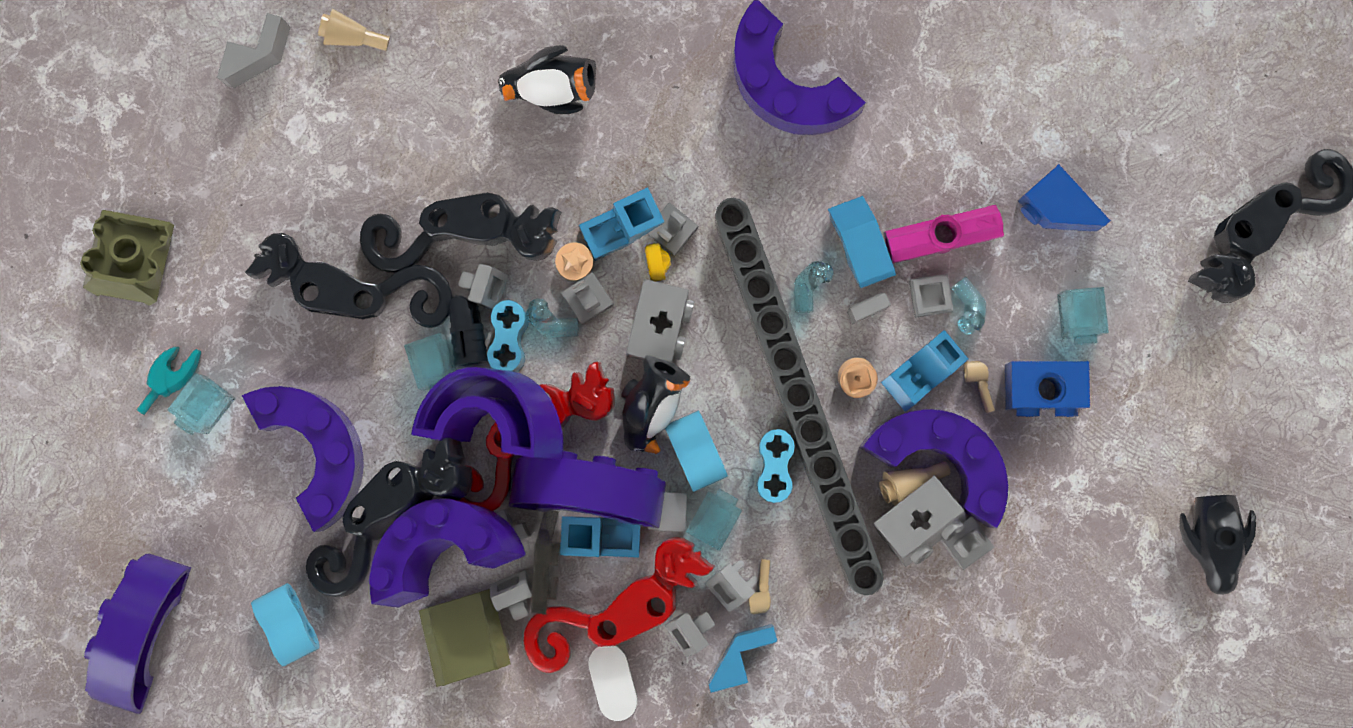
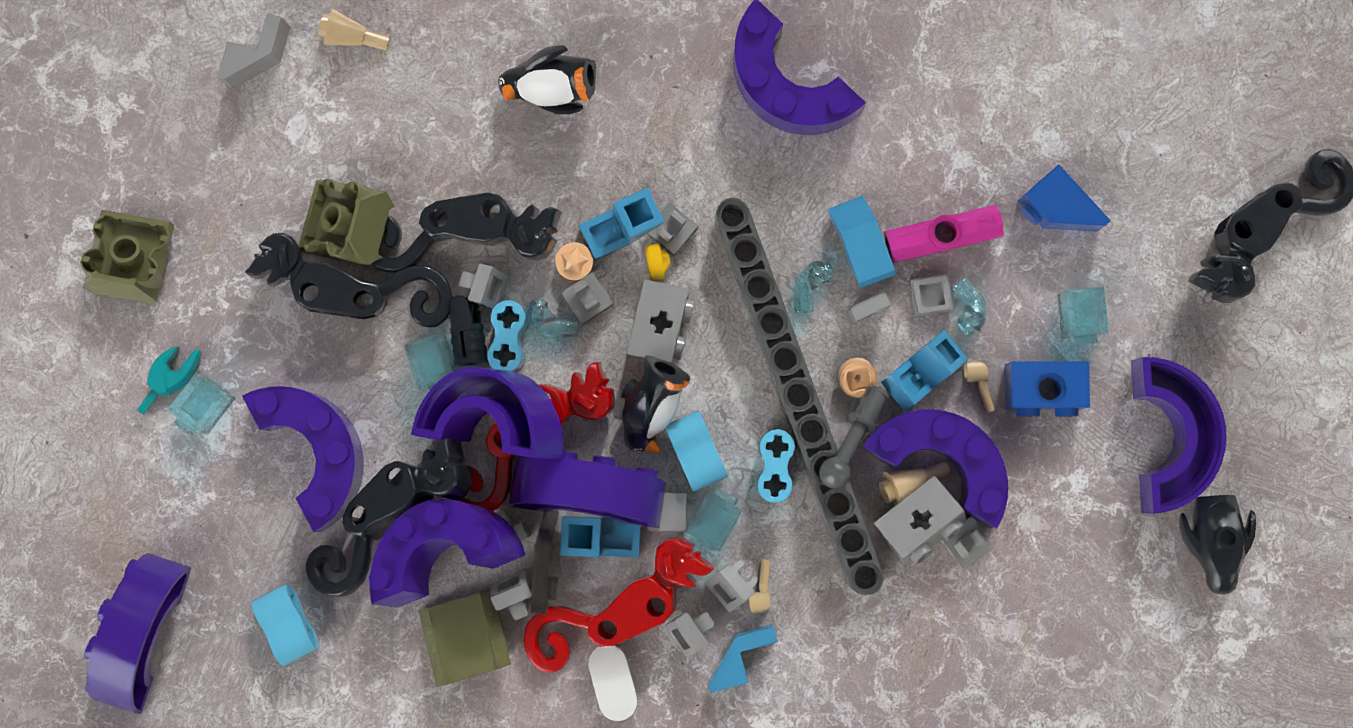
none -> olive slope [299,179,395,265]
none -> dark grey pin [819,386,890,488]
none -> dark purple brick [1131,357,1227,514]

